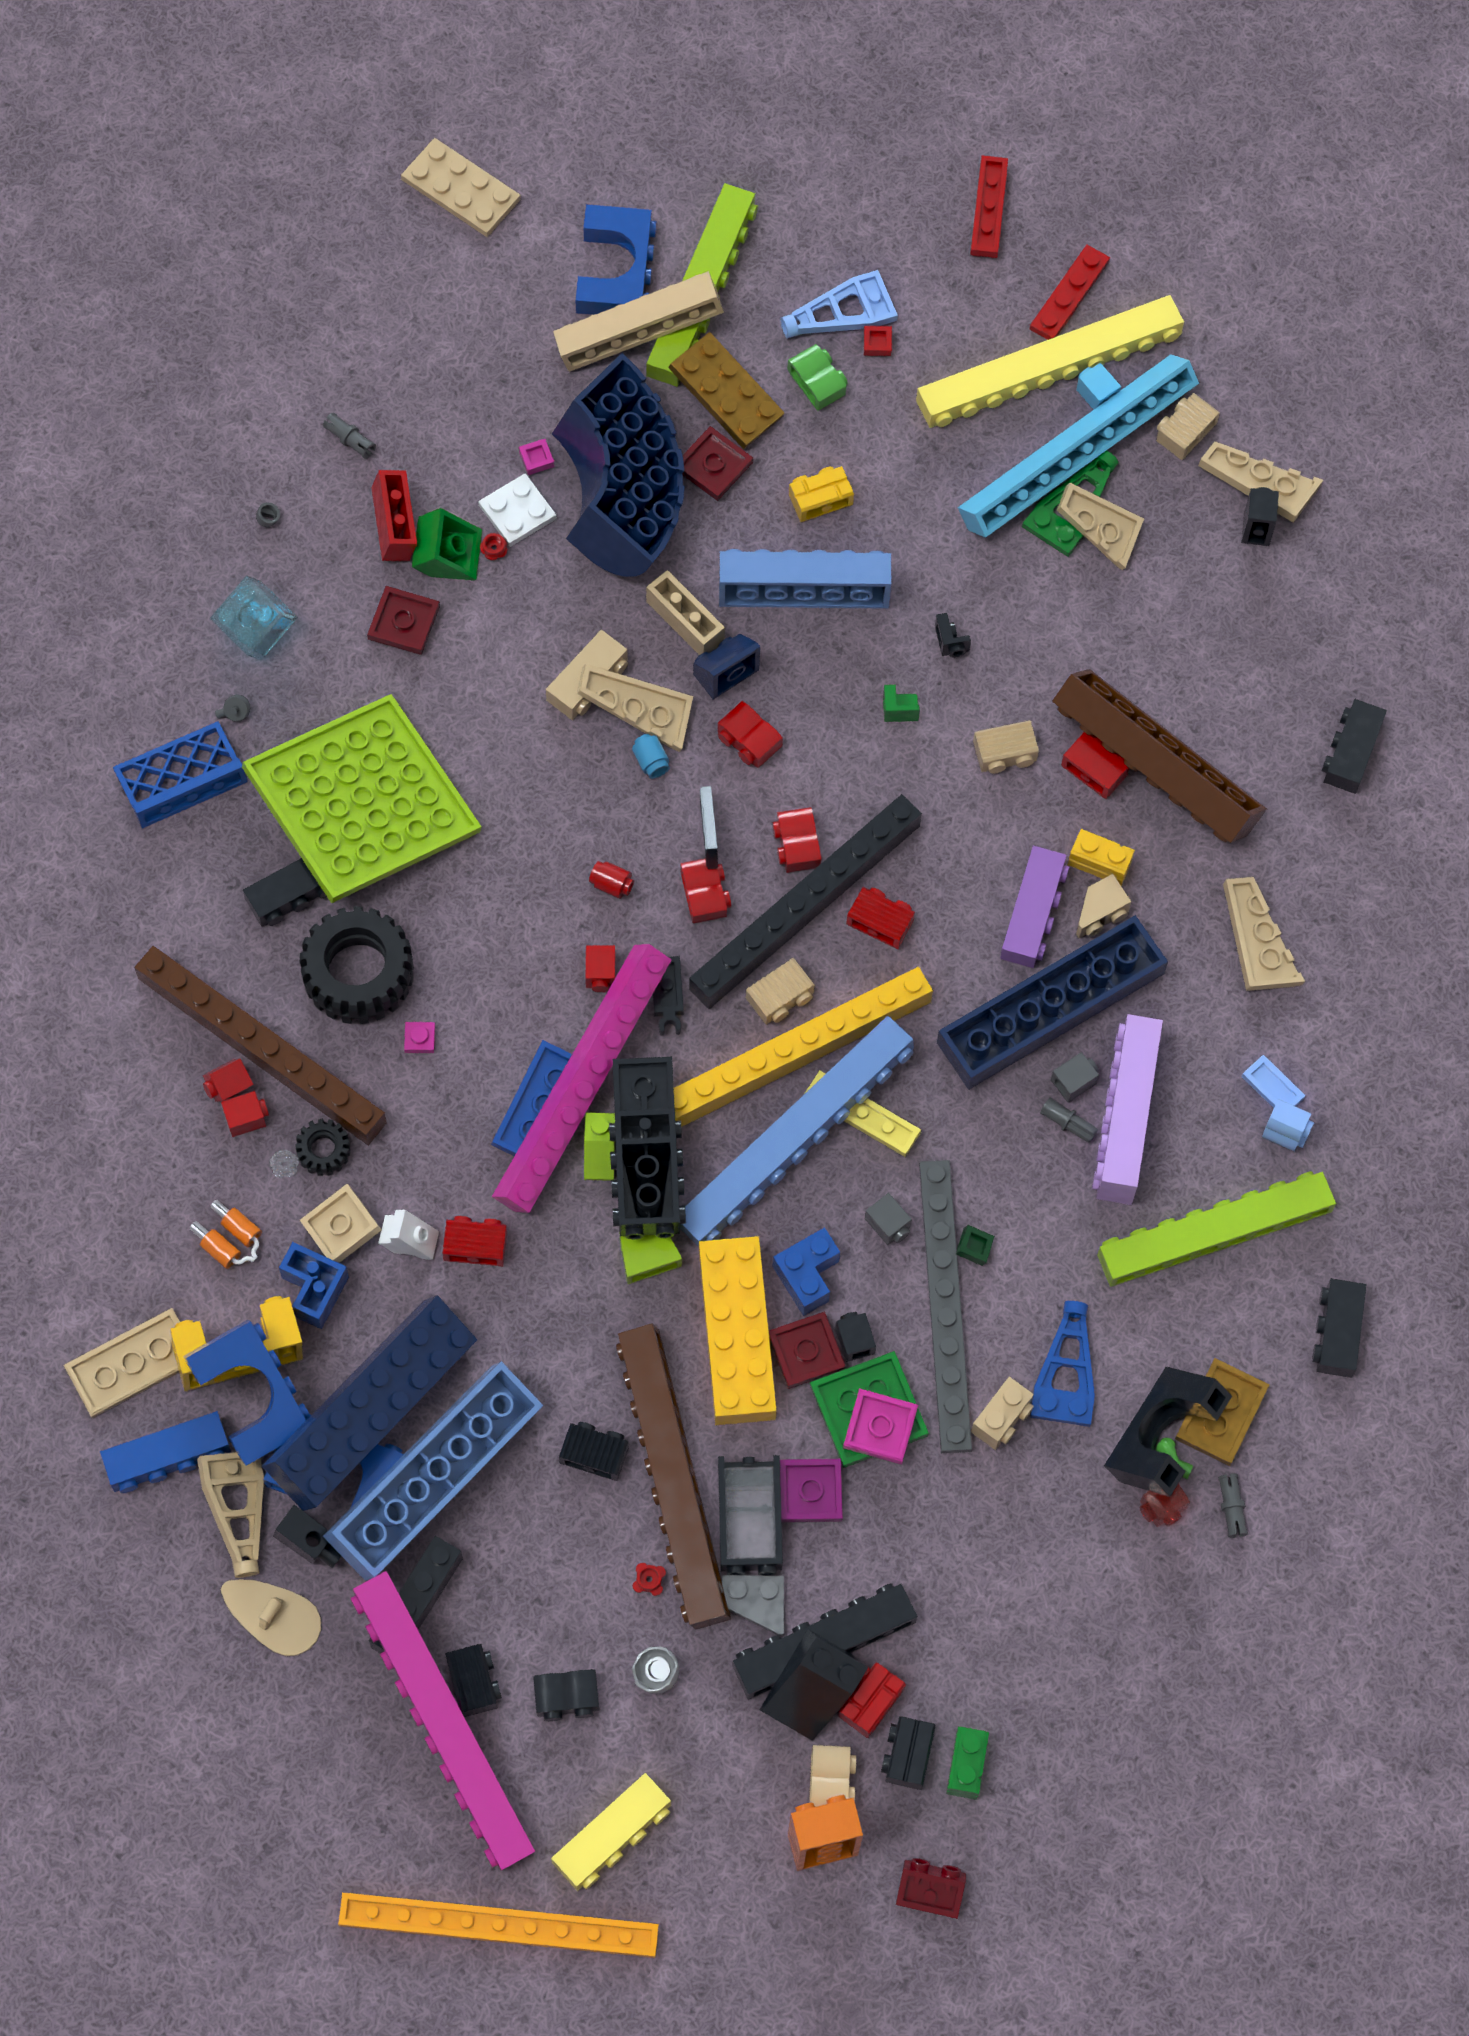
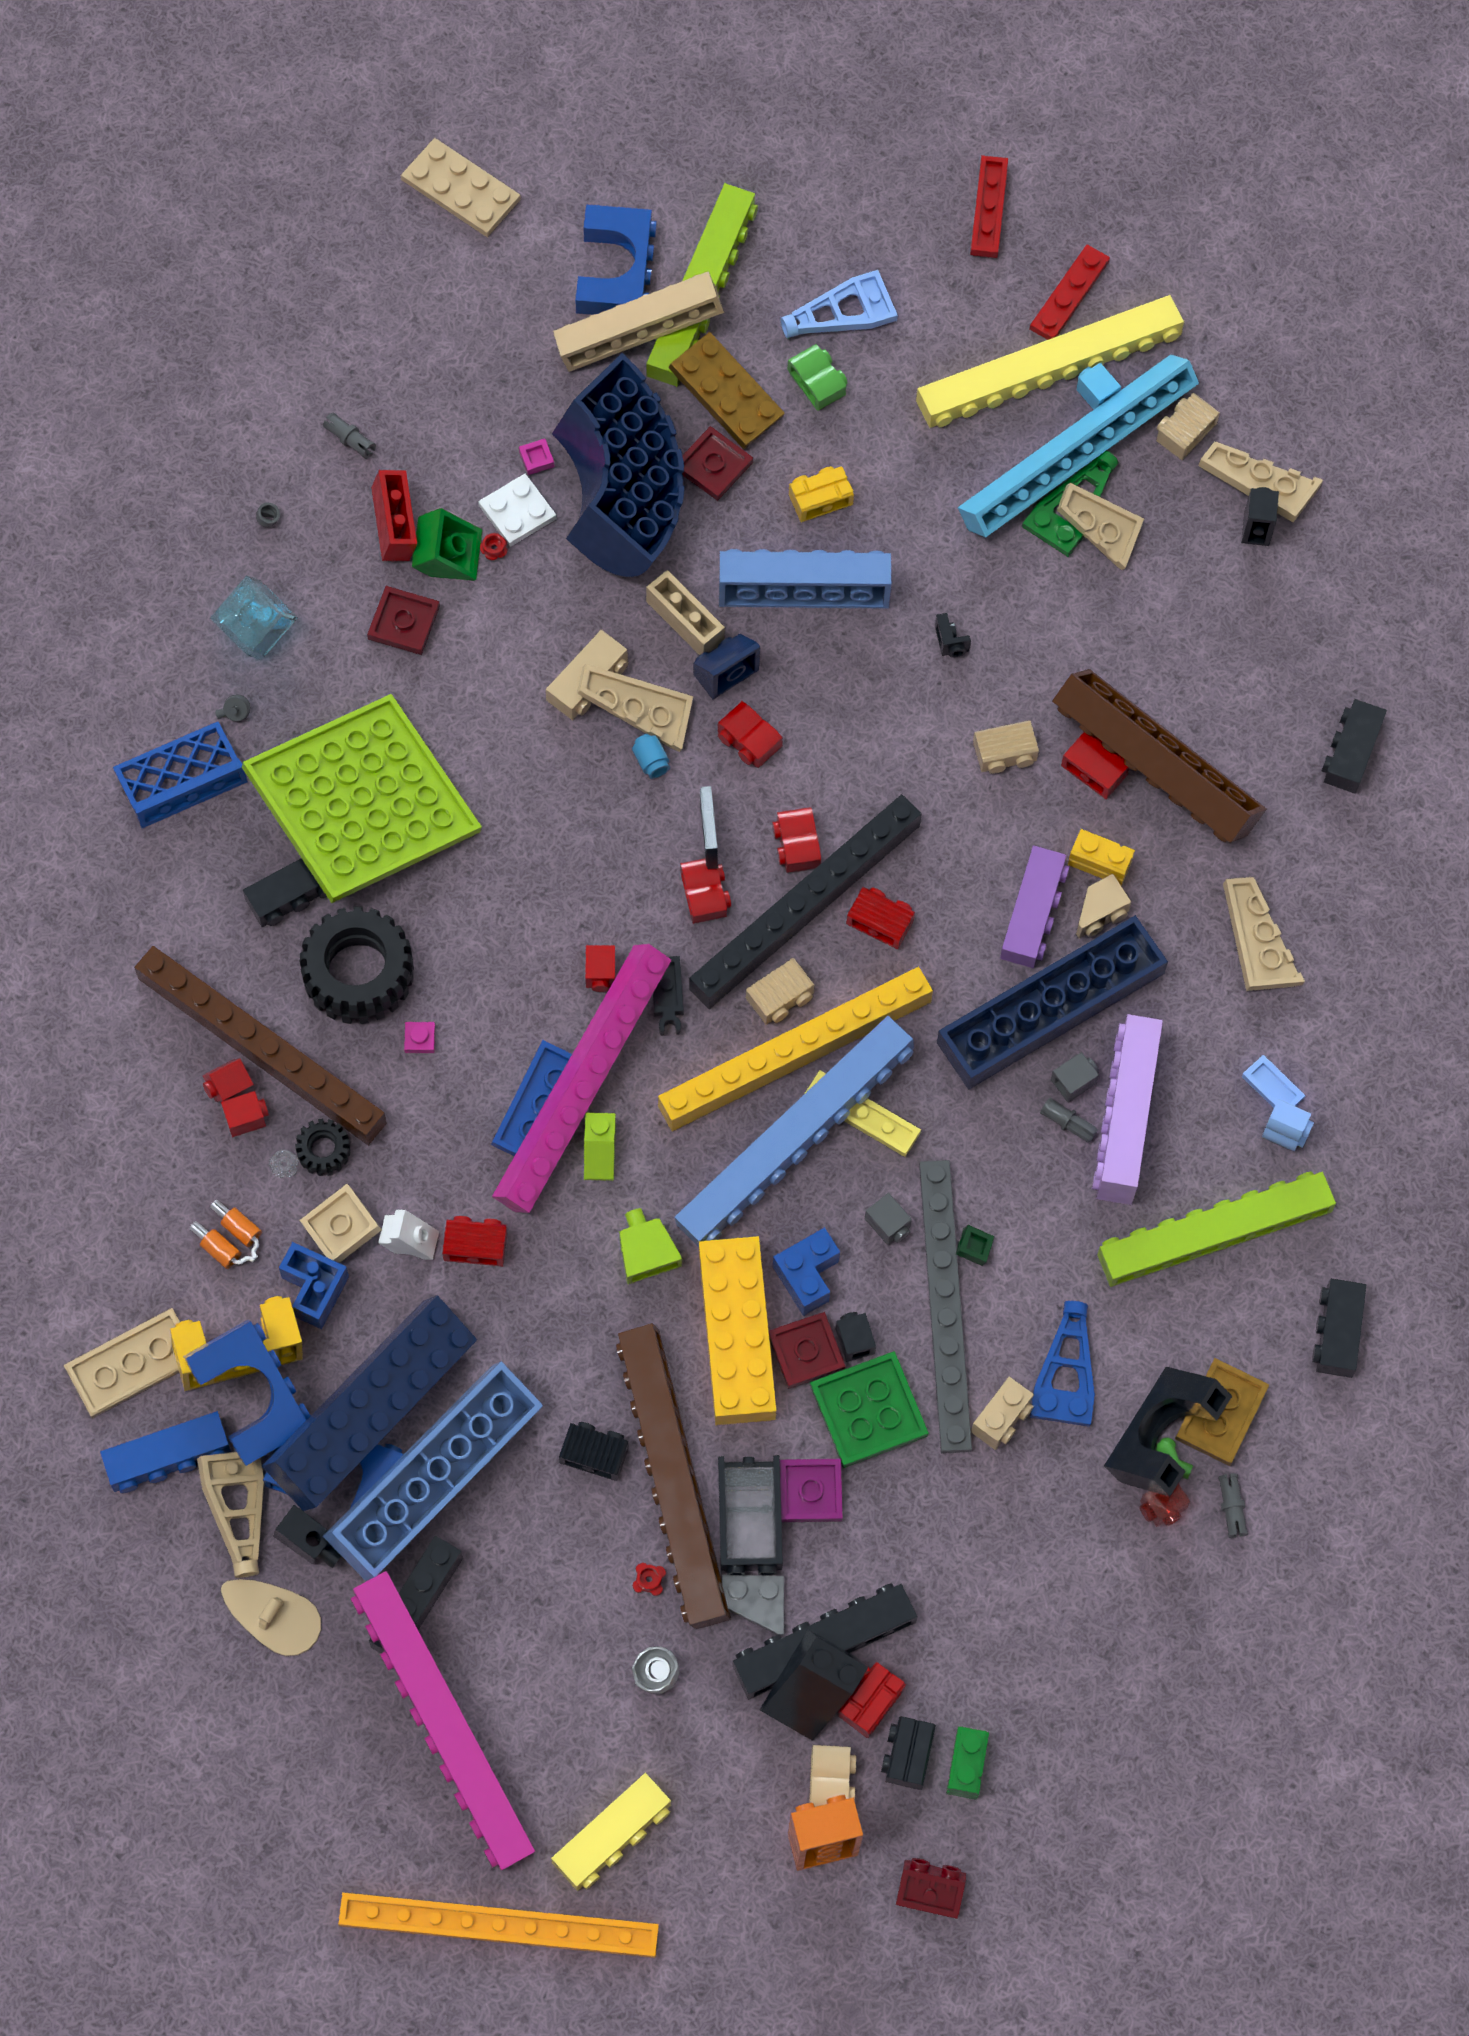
black brick [445,1644,502,1717] -> none
black brick [533,1669,600,1722] -> none
red brick [589,861,634,899] -> none
black wedge [609,1056,686,1240] -> none
dark pink tile [843,1388,918,1465] -> none
red plate [864,326,892,356] -> none
green panel [883,684,920,722] -> none

